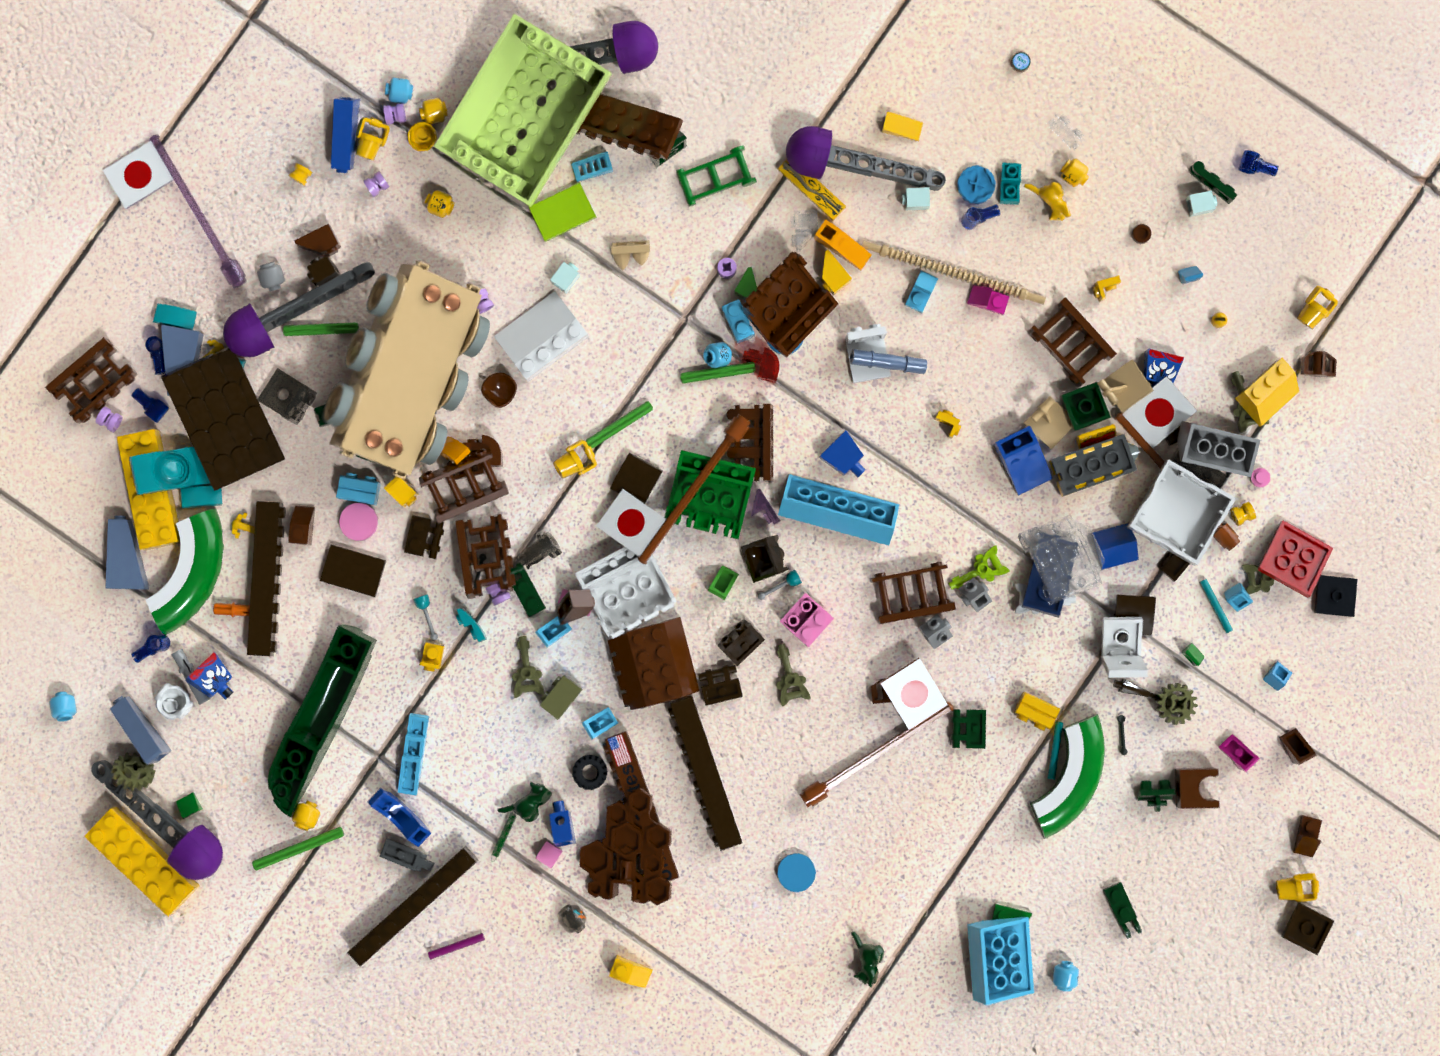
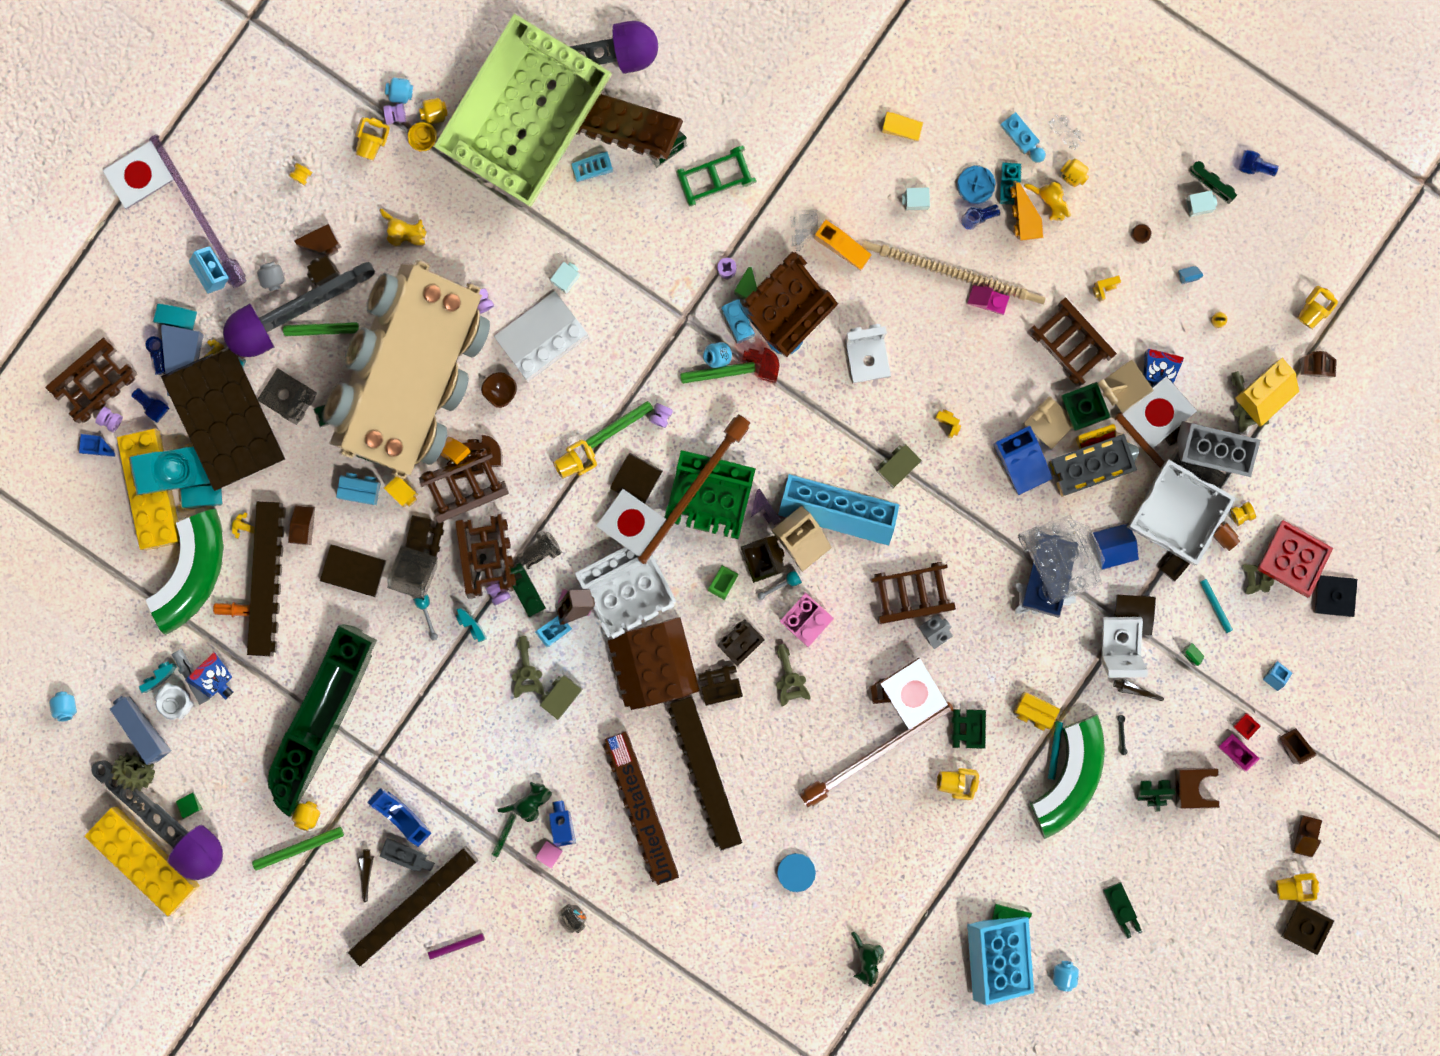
sand blue slope [106,516,149,590] -> none
clear blue pin [131,634,170,663] -> none
blue slope [331,97,360,173] -> none
bright pink tile [339,503,378,541] -> none
lavender wheel [363,171,389,197] -> none
medium azure slope [398,713,429,796] -> none
yellow bracket [419,642,445,672] -> none
yellow head [425,190,455,218] -> none
lime tile [529,183,597,242] -> none
black tyre [572,755,608,790] -> none
reddish brown piece [580,788,672,906] -> none
medium azure slope [582,707,618,740] -> none
yellow slope [609,955,653,988] -> none
tan tile [611,240,650,270] -> none
reddish brown fence [726,404,774,482] -> none
yellow tile [778,159,846,221] -> none
piece [786,126,946,191] -> none
blue torso [819,431,866,478] -> none
yellow slope [821,249,852,296] -> none
sand blue piece [850,349,927,374] -> none
medium azure slope [905,271,938,313] -> none
lime piece [948,545,1010,590] -> none
light grey brick [959,577,992,612] -> none
tile [1011,52,1031,72] -> none
olive gear [1155,683,1198,725] -> none
medium azure slope [1224,583,1253,612] -> none
bright pink plate [1251,468,1270,487] -> none
none -> blue slope [79,434,115,457]
none -> teal slope [139,662,177,693]
none -> medium azure brick [189,246,229,294]
none -> dark brown piece [359,849,374,902]
none -> yellow animal [379,209,427,246]
none -> clear smoke brick [387,546,438,600]
none -> lavender wheel [648,403,673,428]
none -> tan slope [771,506,832,572]
none -> olive brick [877,444,922,488]
none -> yellow piece [936,768,980,800]
none -> medium azure plate [1000,112,1046,163]
none -> light orange slope [1010,181,1043,241]
none -> red plate [1232,713,1261,740]

